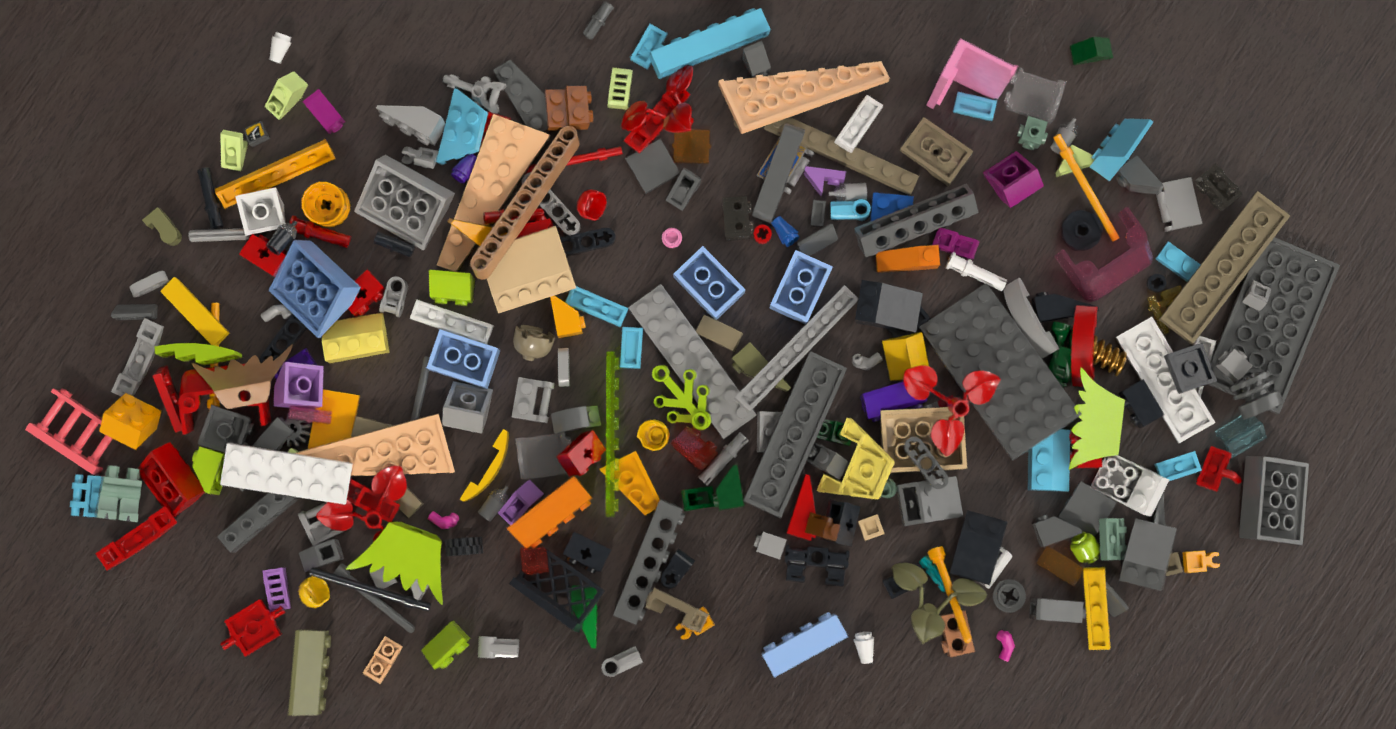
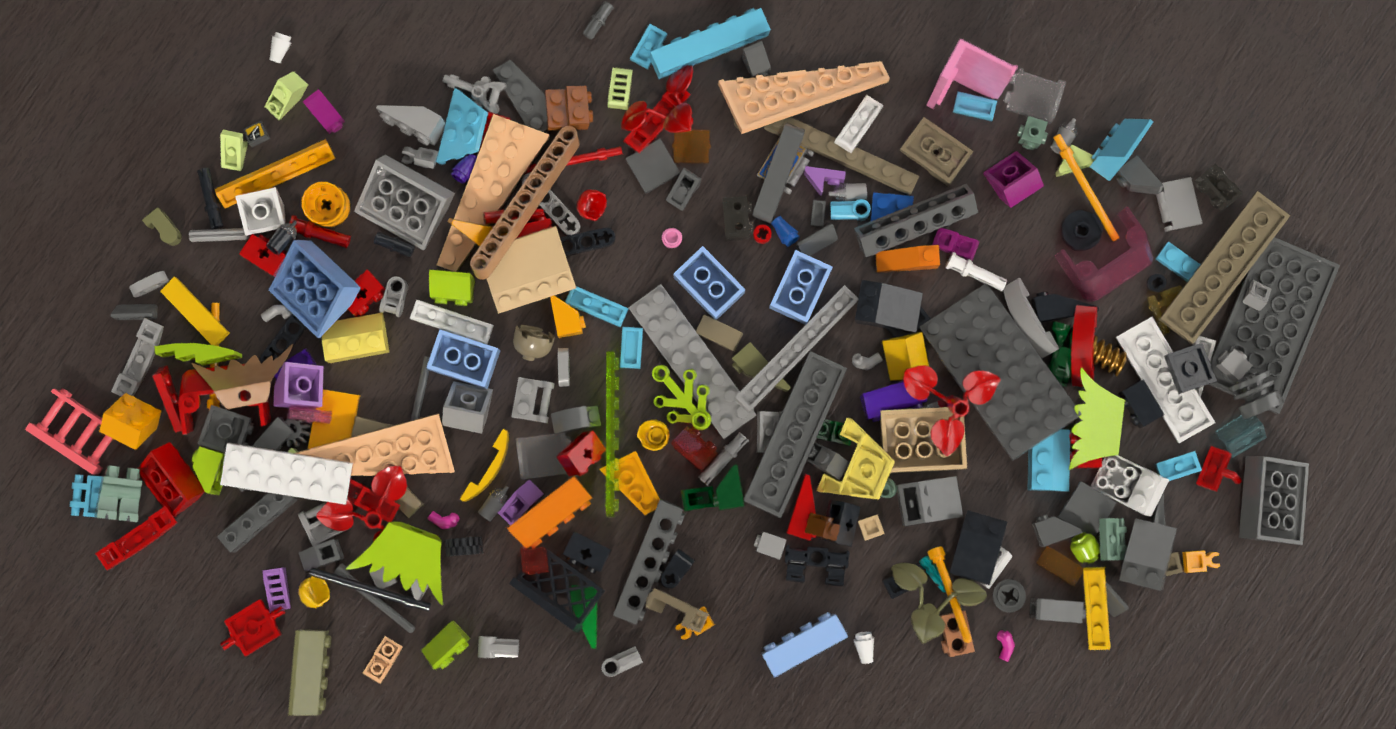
dark grey beam [904,437,949,489] -> none
dark green slope [1069,37,1113,66] -> none

